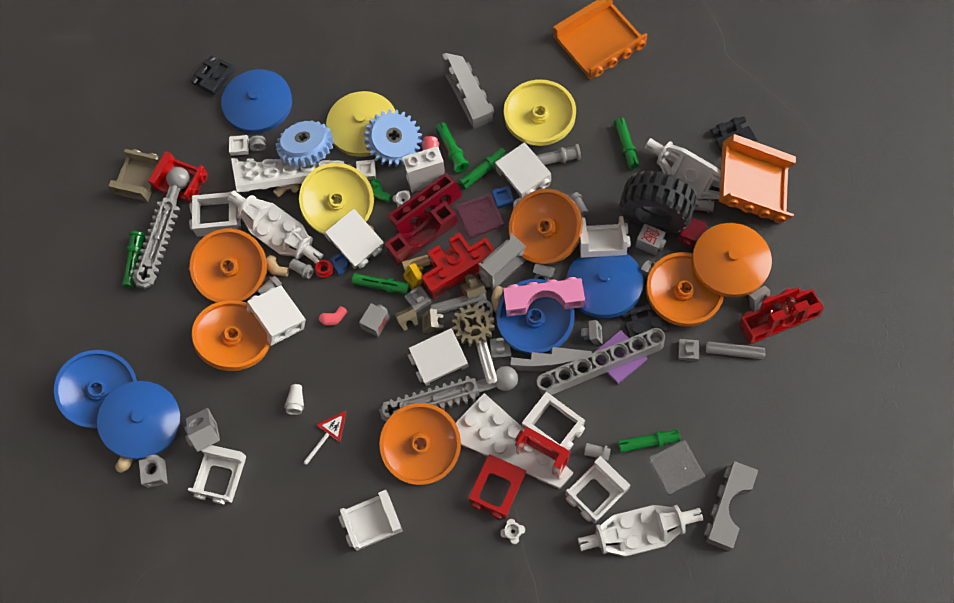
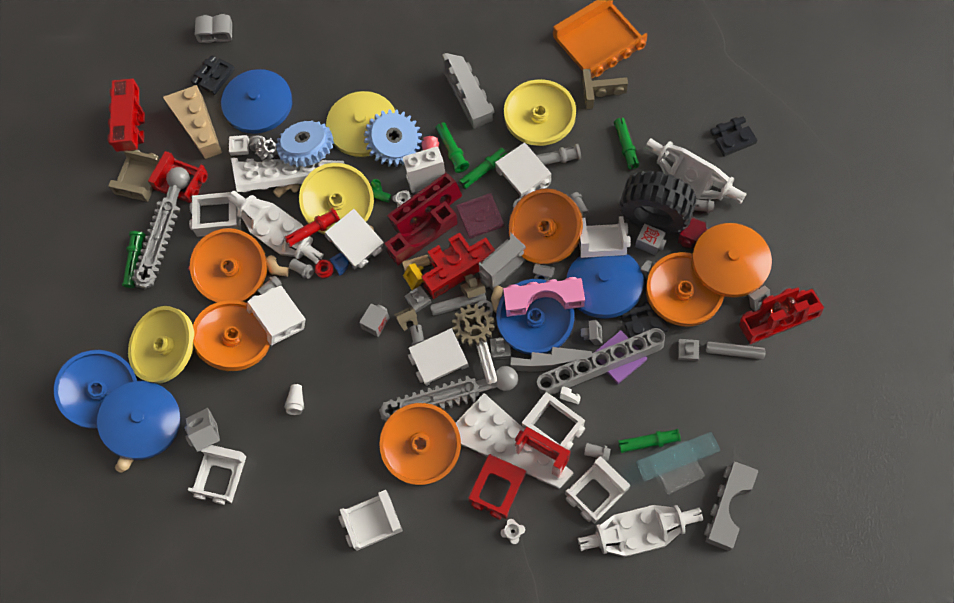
light grey brick [139,455,168,488] -> none
piece [304,411,346,464] -> none
coral arm [319,306,348,326] -> none
green pin [352,273,410,295] -> none
white plate [356,160,376,180] -> none
dark tan tile [422,309,444,334] -> none
blue tile [491,186,514,209] -> none
panel [719,134,796,223] -> none
none -> red piece [108,79,145,152]
none -> light yellow dish [128,306,194,383]
none -> tan wedge [163,85,222,159]
none -> light grey brick [195,14,232,43]
none -> light grey gear [254,137,277,161]
none -> red pin [284,208,340,247]
none -> light grey pin [410,325,425,346]
none -> white tile [560,387,581,404]
none -> dark tan bracket [582,69,628,109]
none -> clear light blue tile [636,432,720,482]

